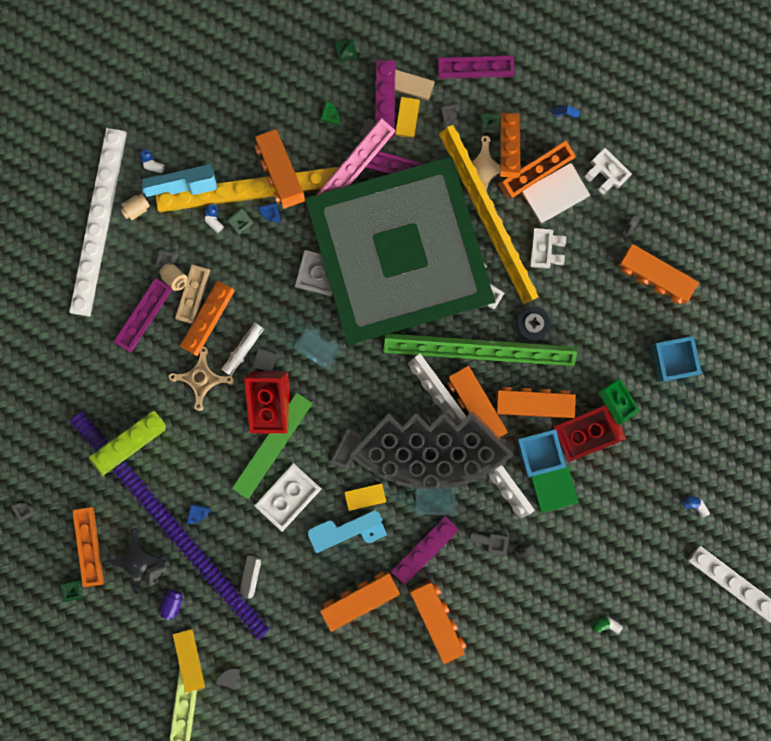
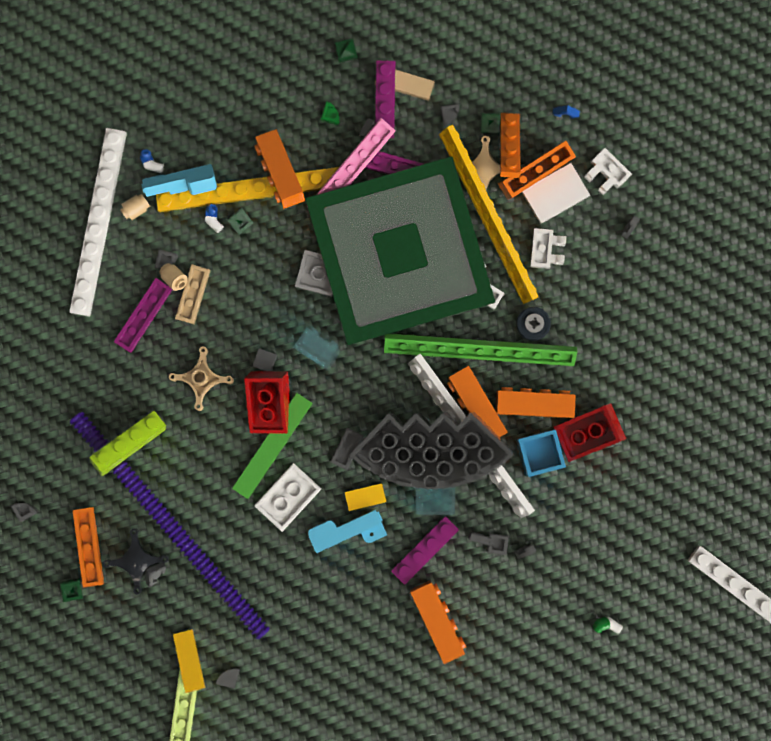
dark purple brick [158,589,183,620] -> none
orange plate [179,280,235,356] -> none
blue tile [187,504,210,524] -> none
white pin [221,322,264,376] -> none
white slope [240,555,262,599] -> none
blue tile [258,203,281,223] -> none
orange brick [320,571,400,632] -> none
yellow tile [396,97,420,138] -> none
magenta plate [438,56,514,79] -> none
green tile [531,466,579,513] -> none
green tile [598,378,639,425] -> none
orange brick [617,244,699,305] -> none
dark azure piece [650,336,702,382] -> none
blue arm [682,496,710,518] -> none

